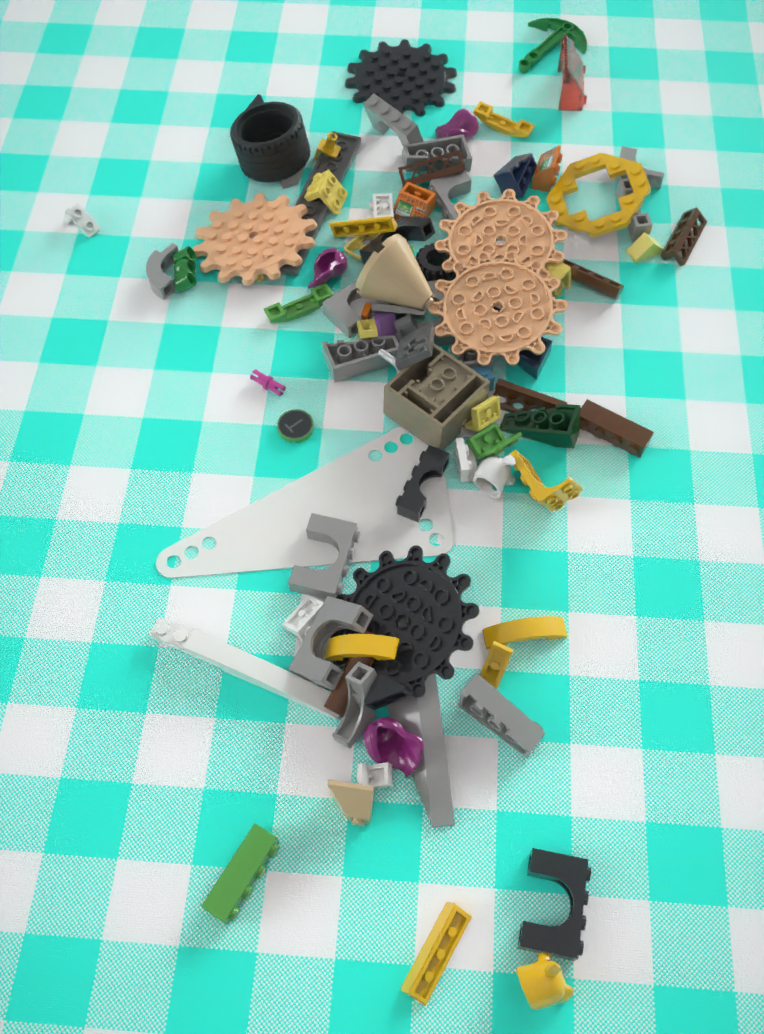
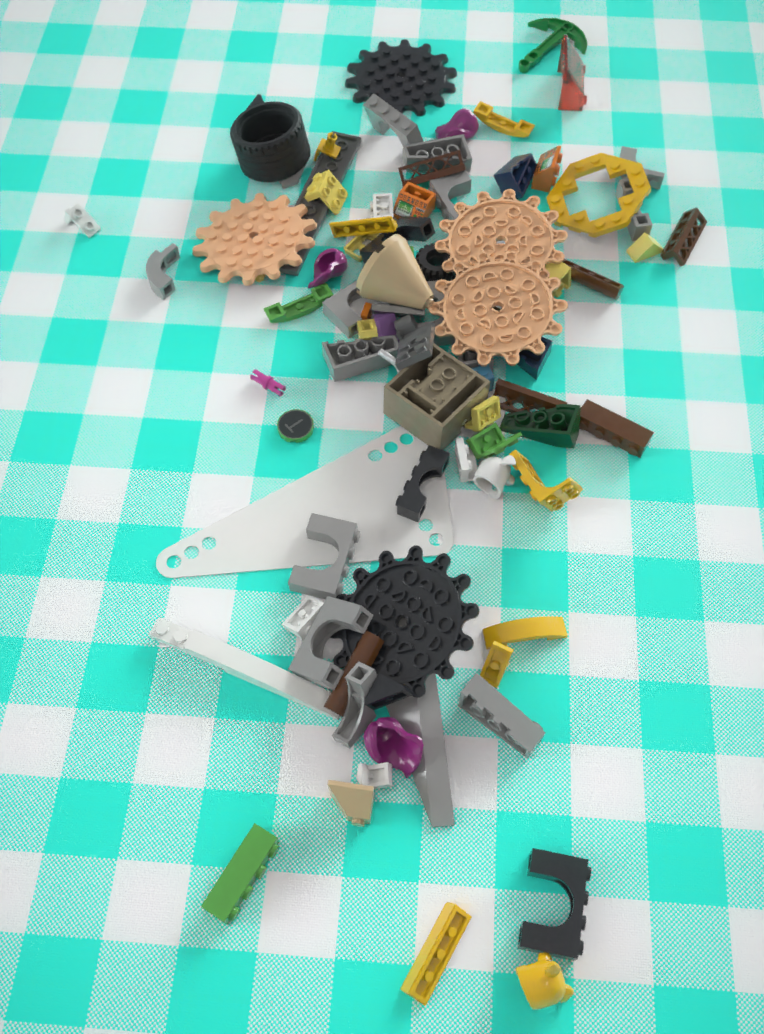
green piece [173,246,196,293] -> none
yellow slope [324,634,399,661] -> none

